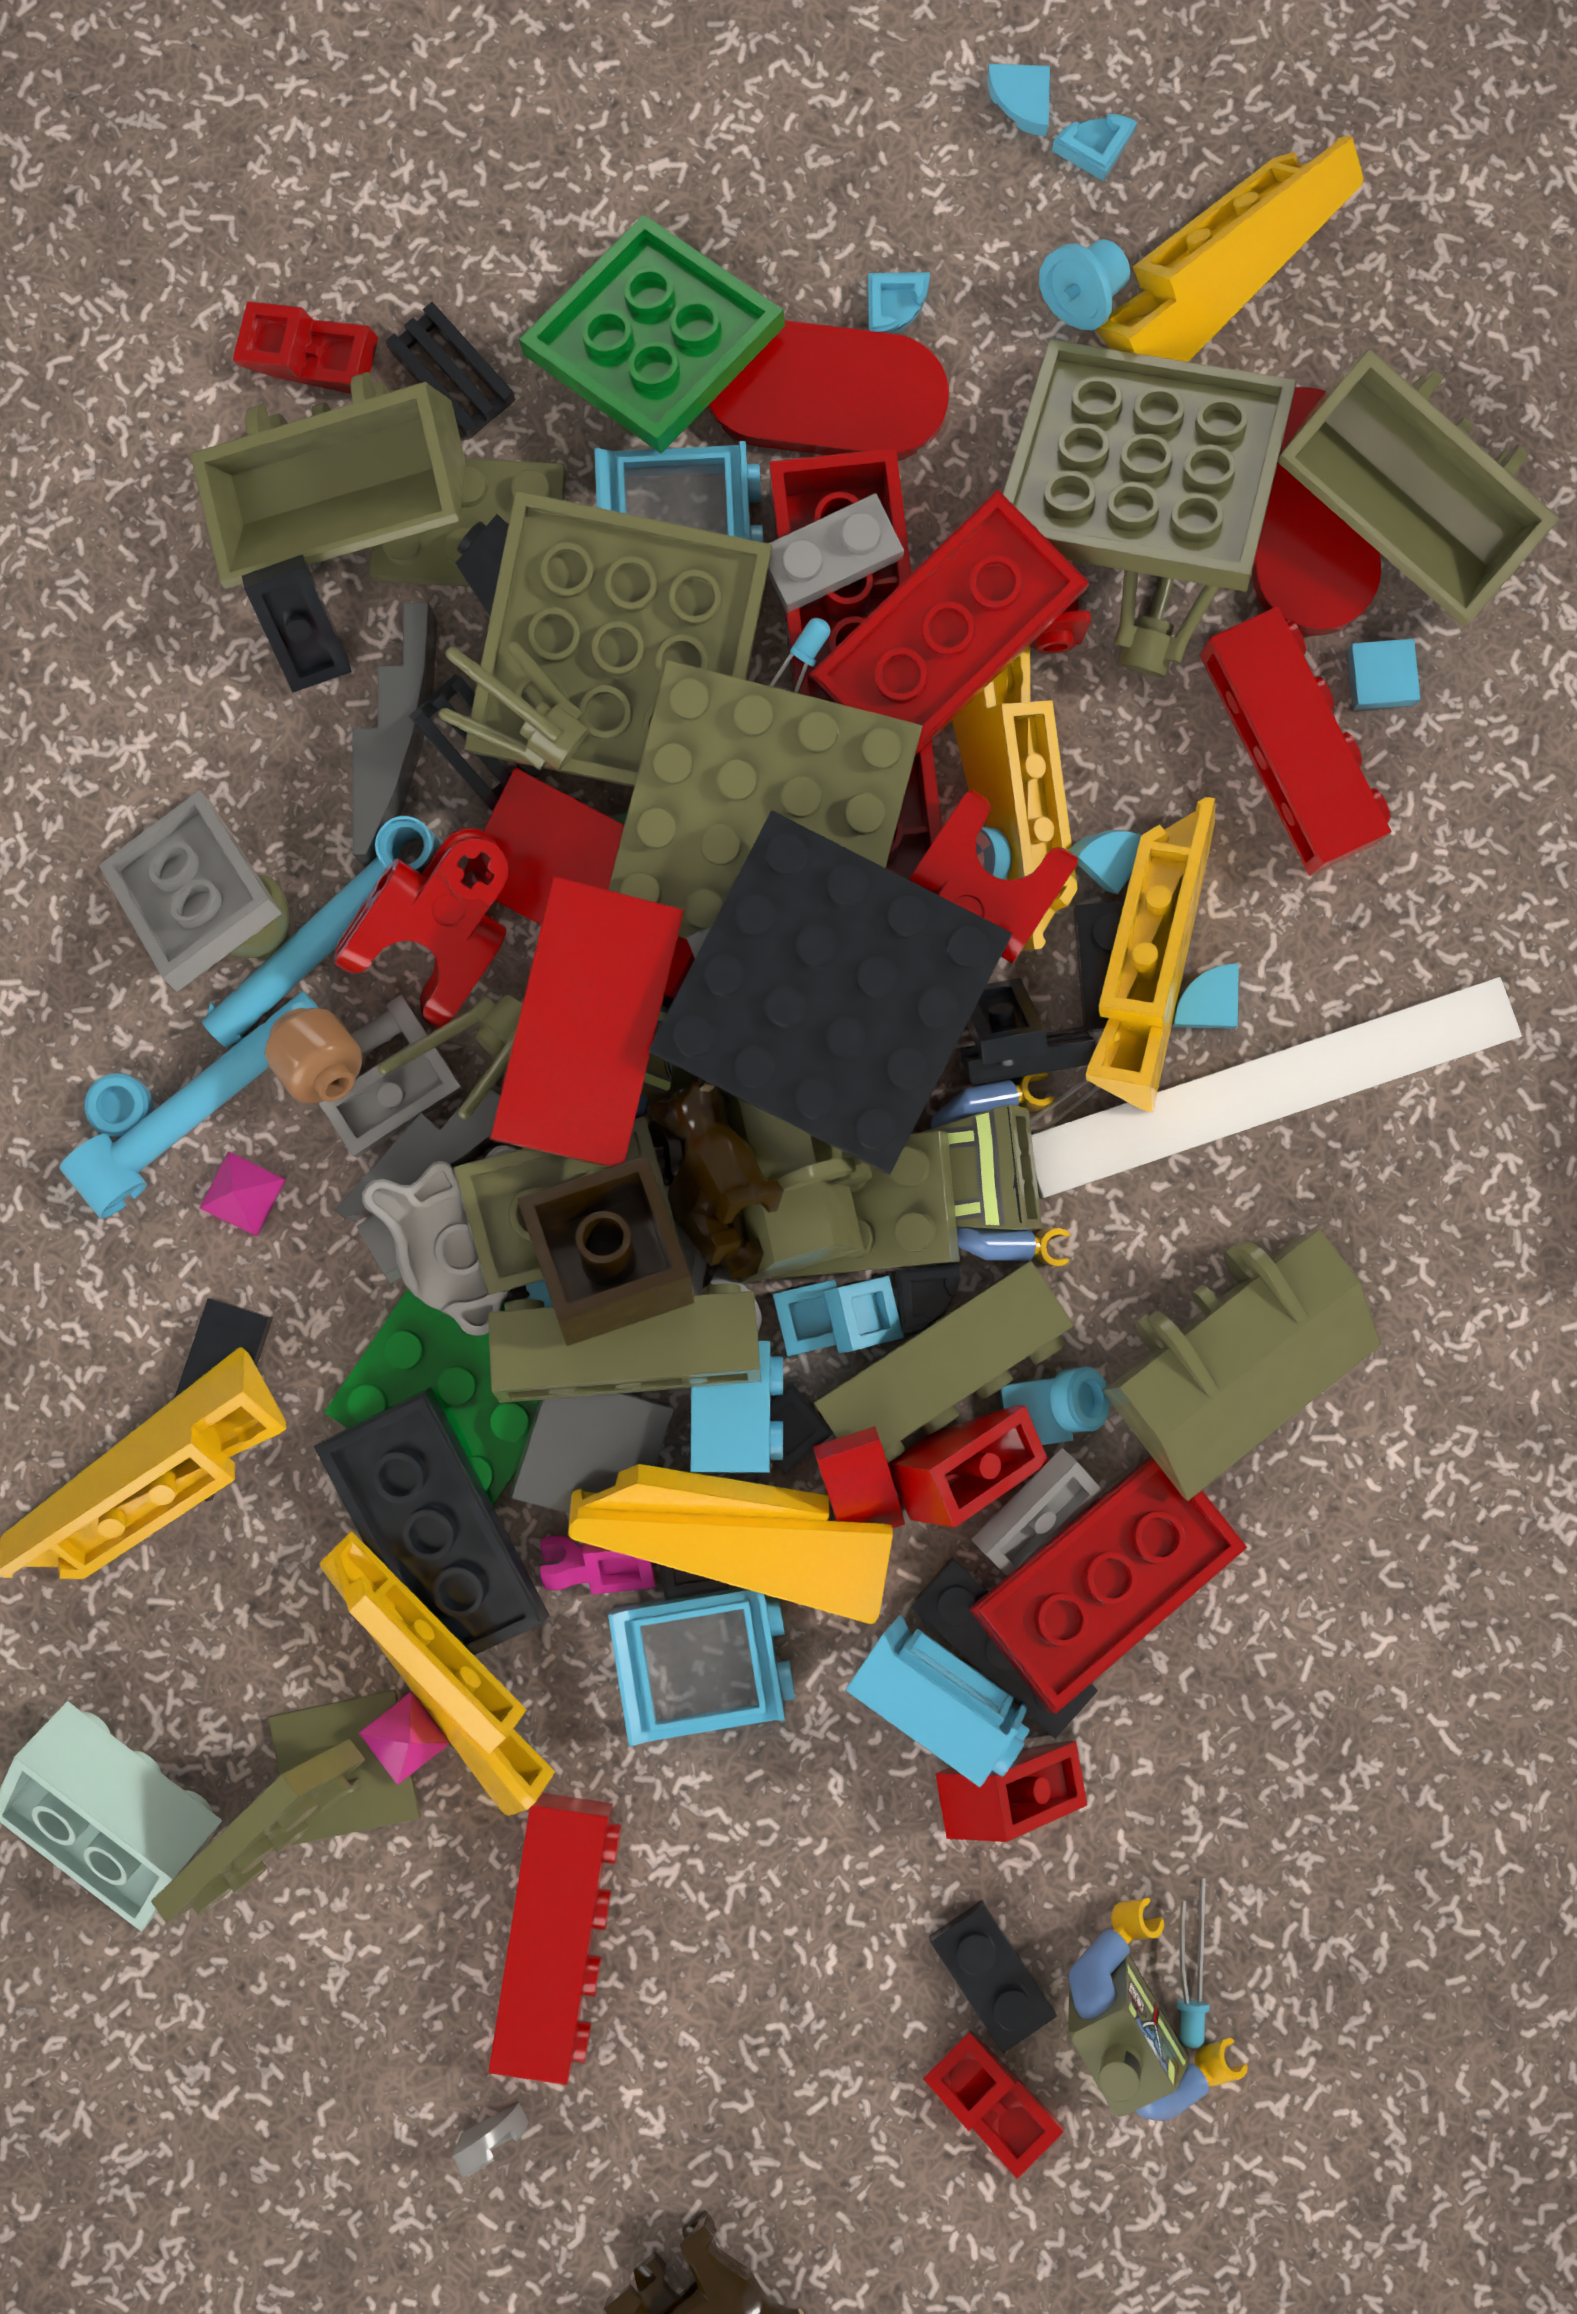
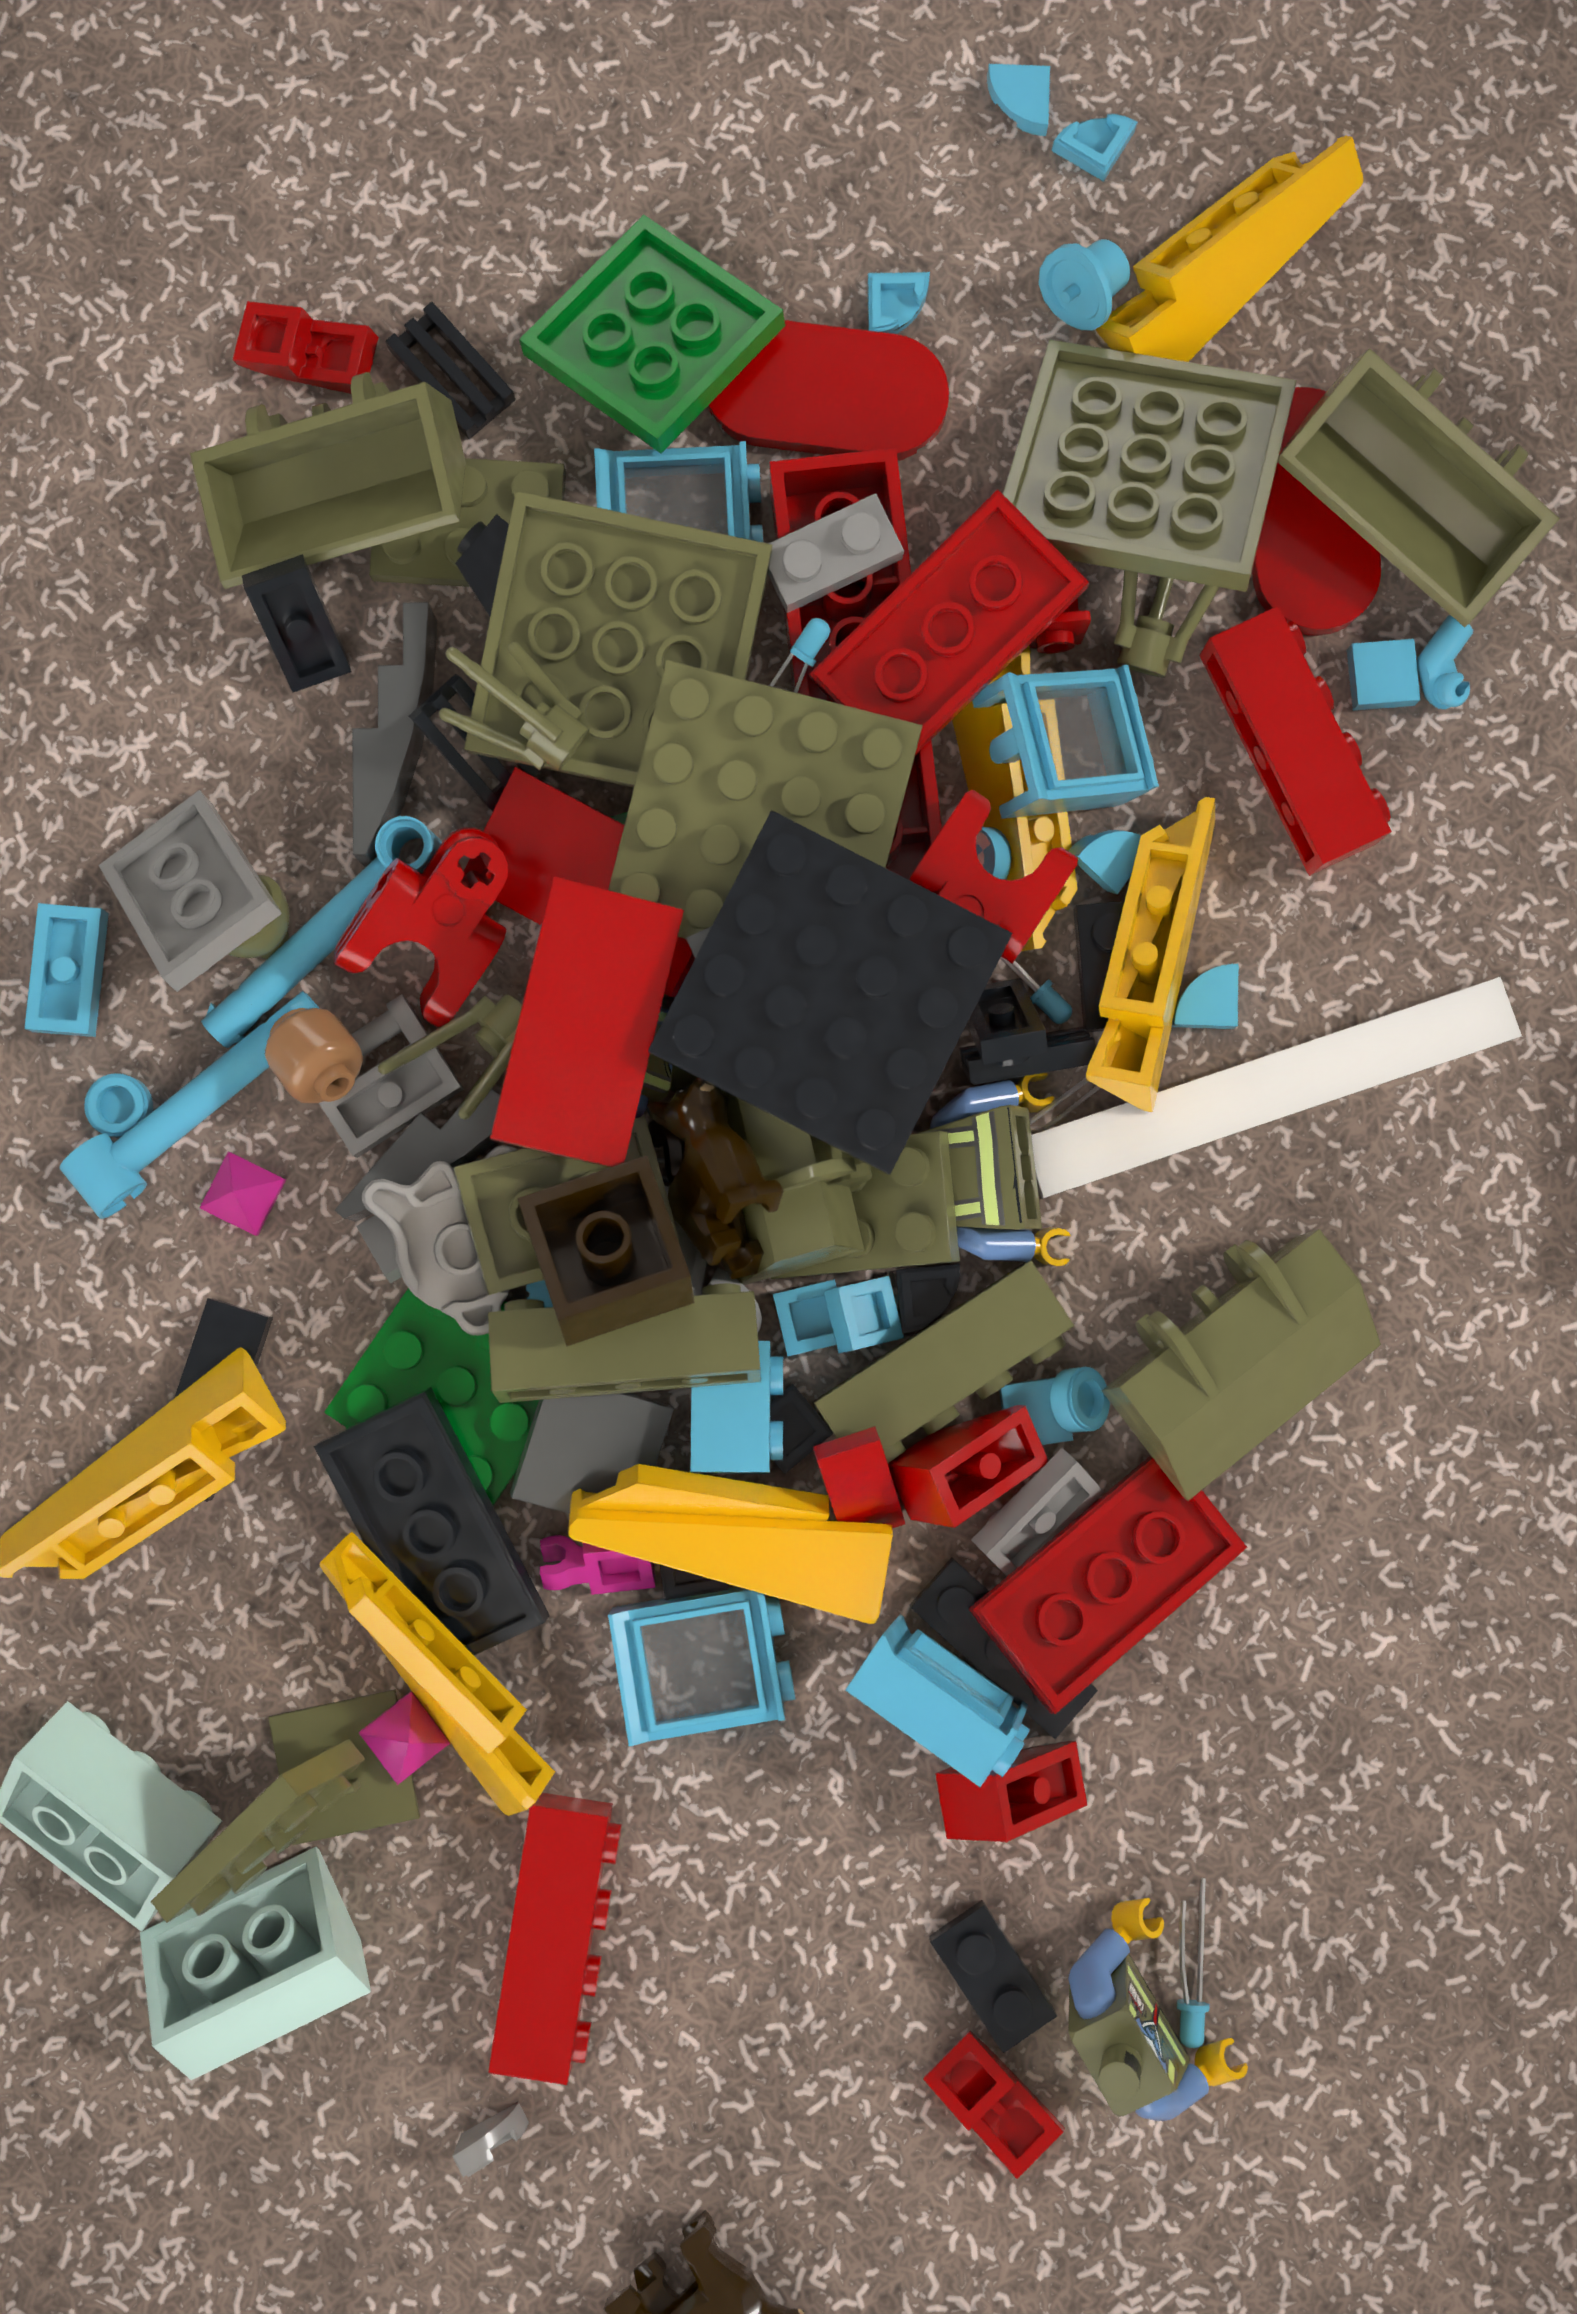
none -> medium azure plate [24,903,109,1037]
none -> light aqua slope [140,1847,371,2080]
none -> medium azure window [972,665,1159,819]
none -> medium azure piece [1000,957,1072,1024]
none -> medium azure arm [1417,615,1473,709]

